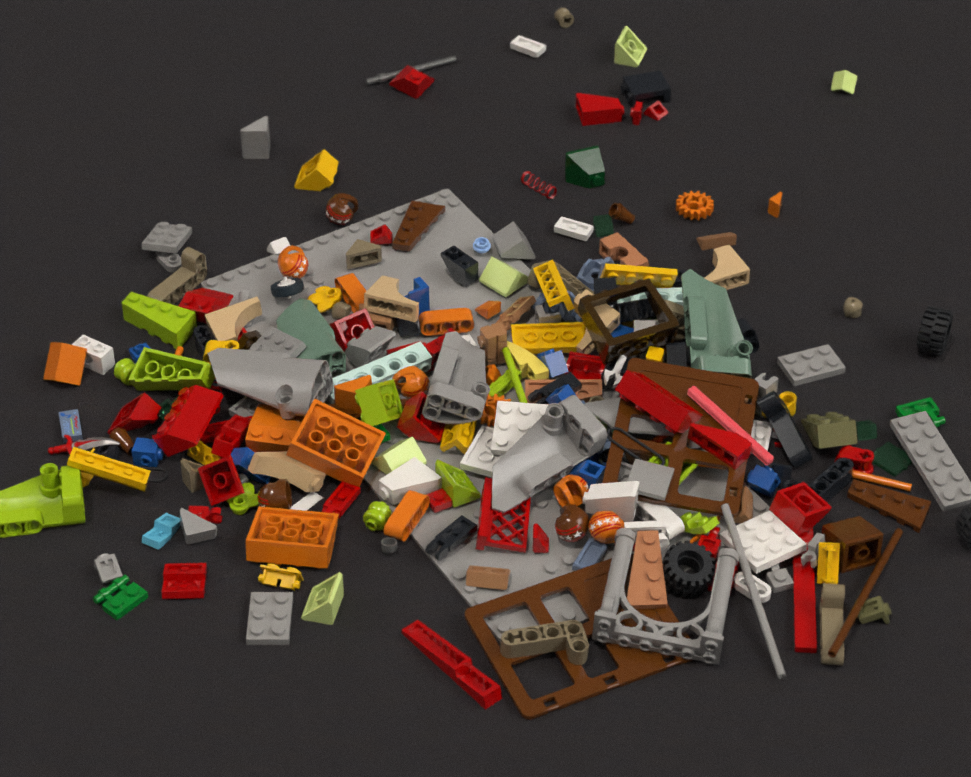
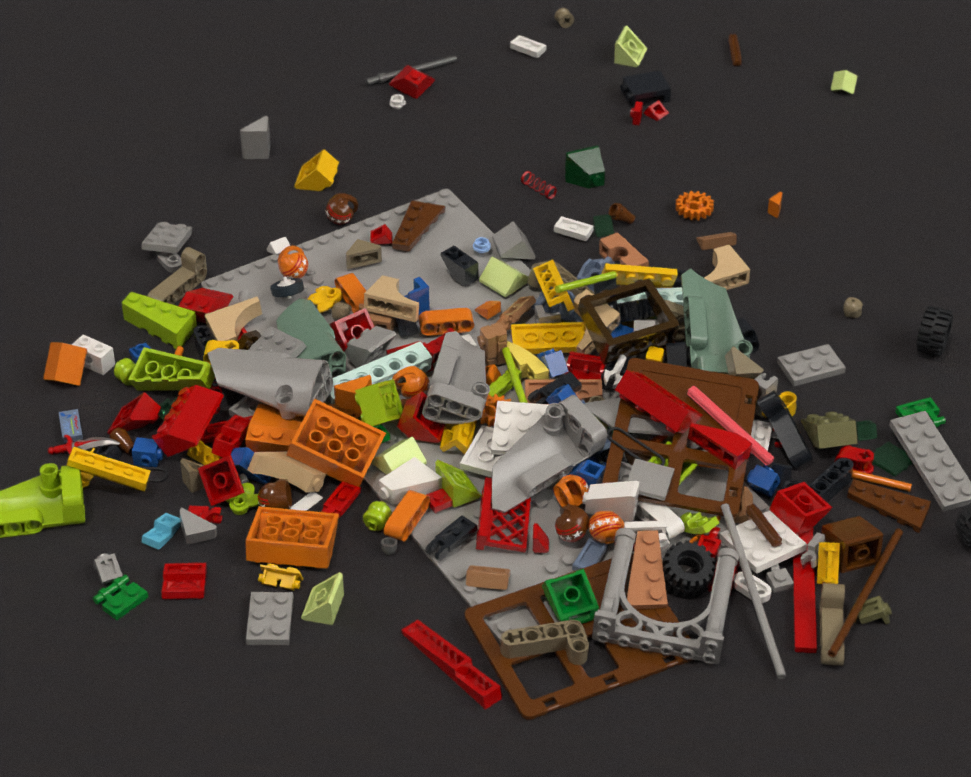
red slope [575,93,624,126] -> none
none -> white plate [390,94,406,109]
none -> green slope [542,569,599,623]
none -> lime bar [555,271,617,293]
none -> dark tan slope [725,346,764,379]
none -> reddish brown axle [728,34,742,66]
none -> reddish brown axle [746,504,782,548]

